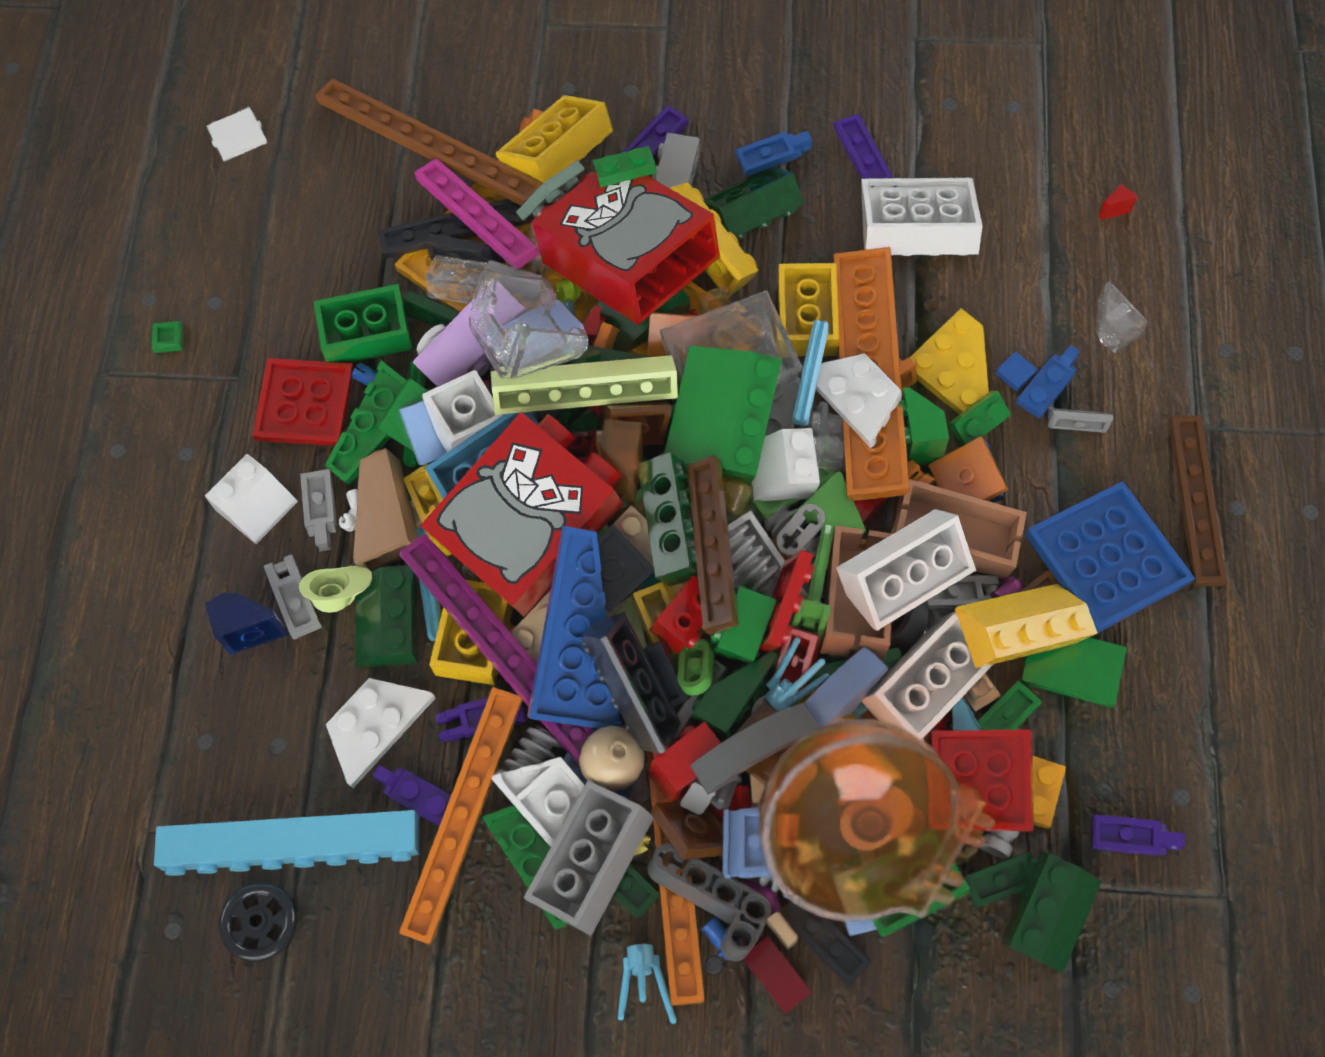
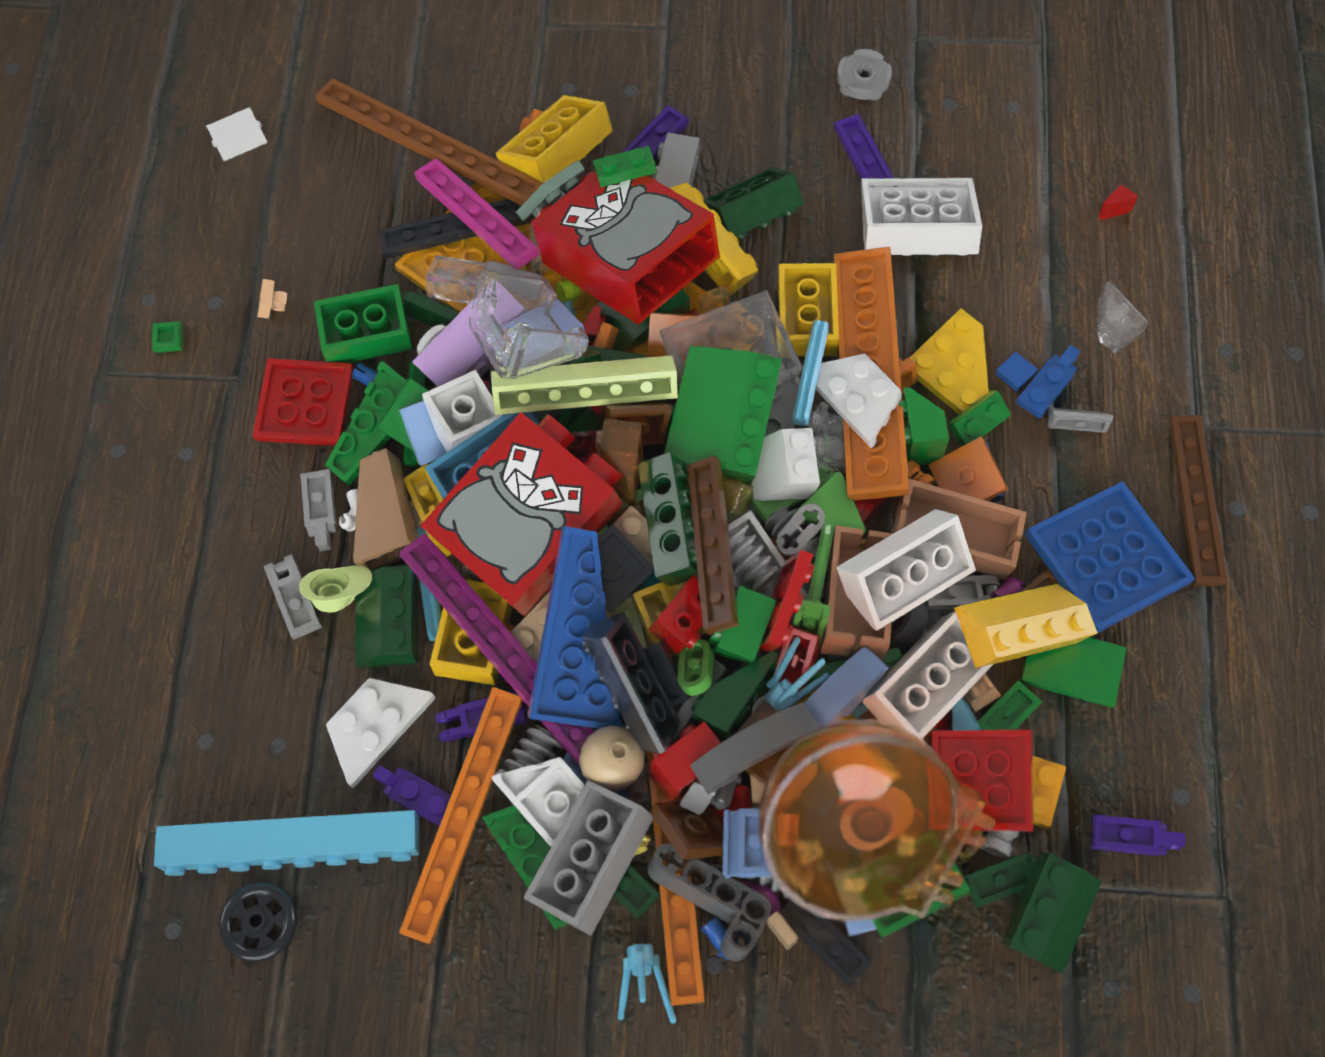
white slope [205,454,298,544] -> none
clear blue slope [205,592,289,655] -> none
black hinge [427,233,506,270] -> none
blue hinge [735,131,812,177] -> none
dark red slope [743,935,811,1014] -> none
none -> light nougat tile [257,279,287,319]
none -> light grey plate [837,49,892,101]

